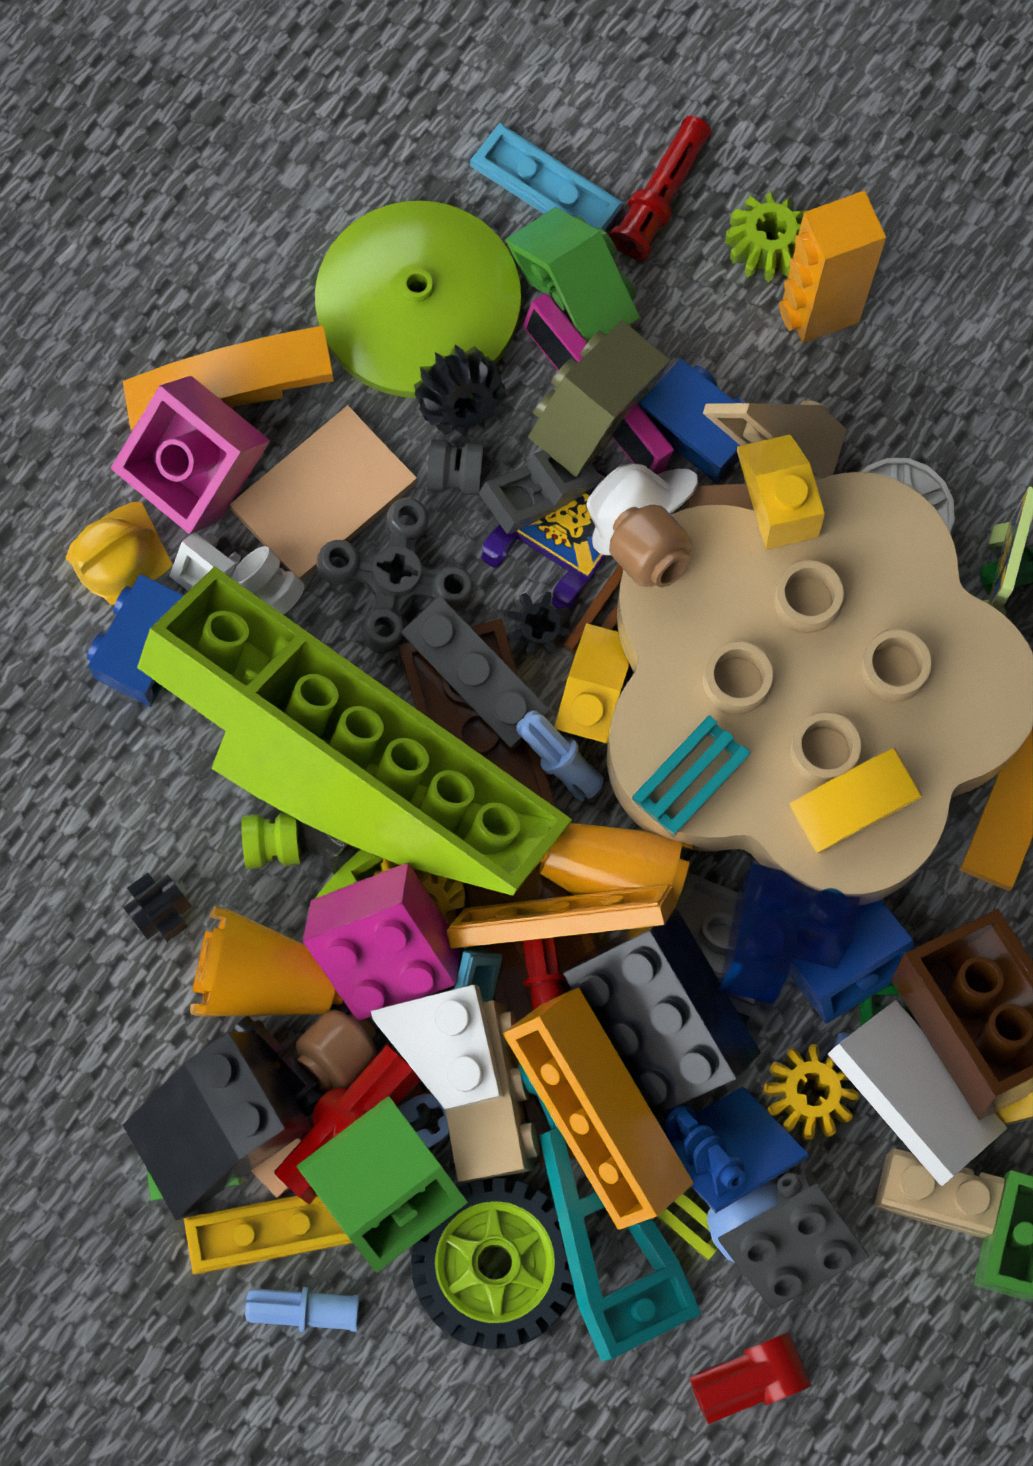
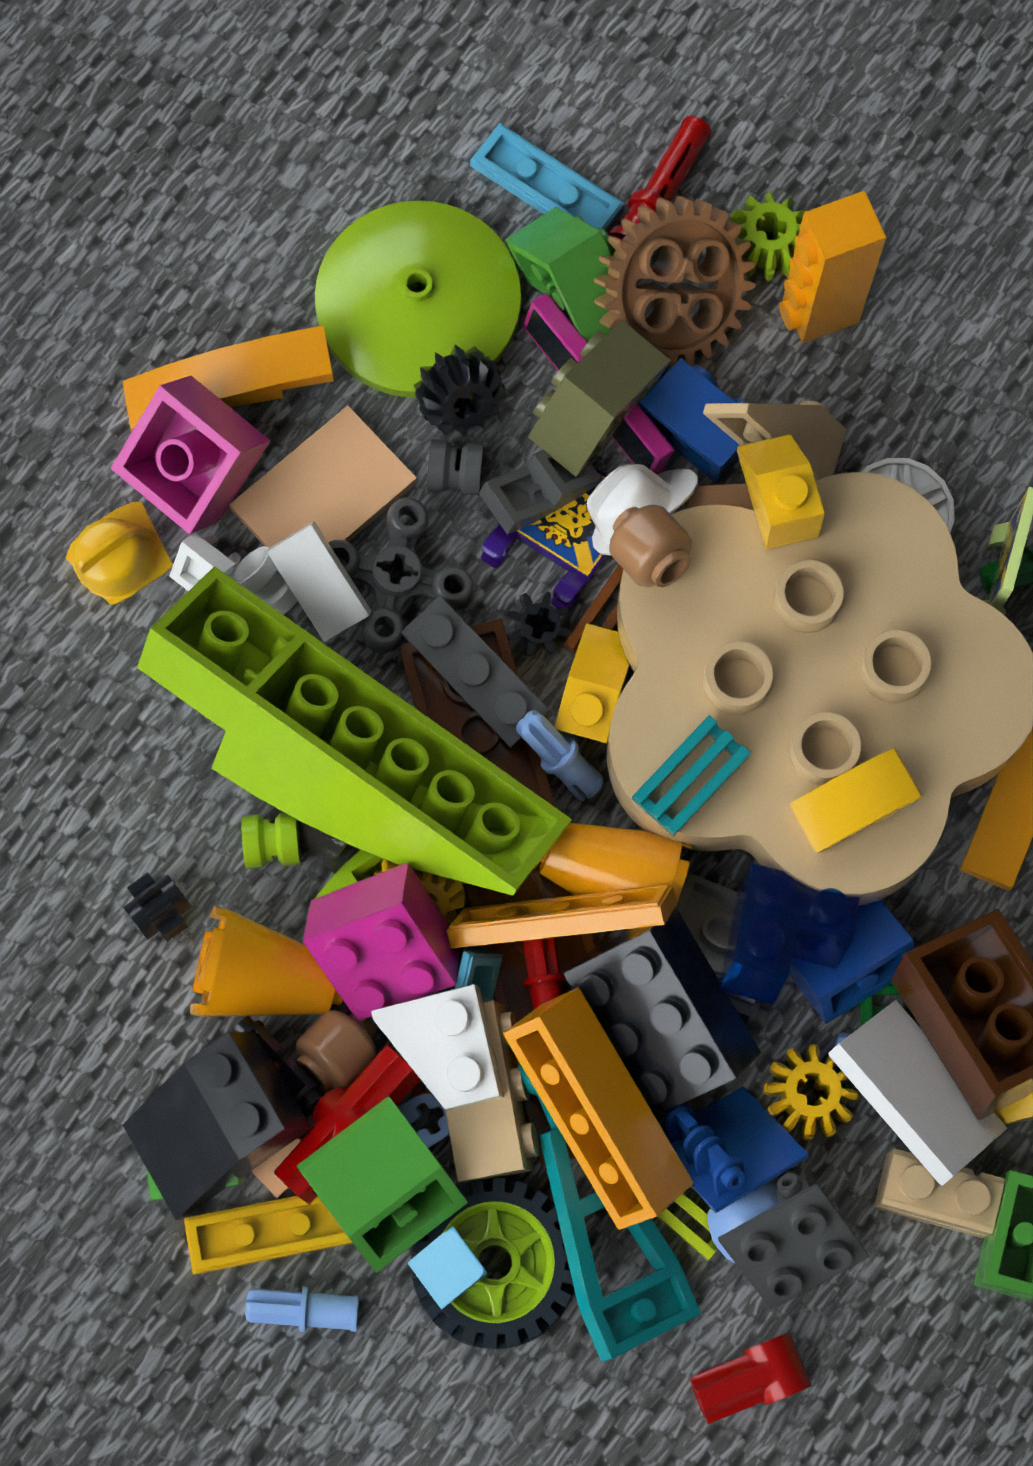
blue brick [87,574,184,707] -> none
none -> white tile [266,521,372,642]
none -> medium azure slope [407,1226,487,1310]
none -> medium nougat gear [594,196,756,369]

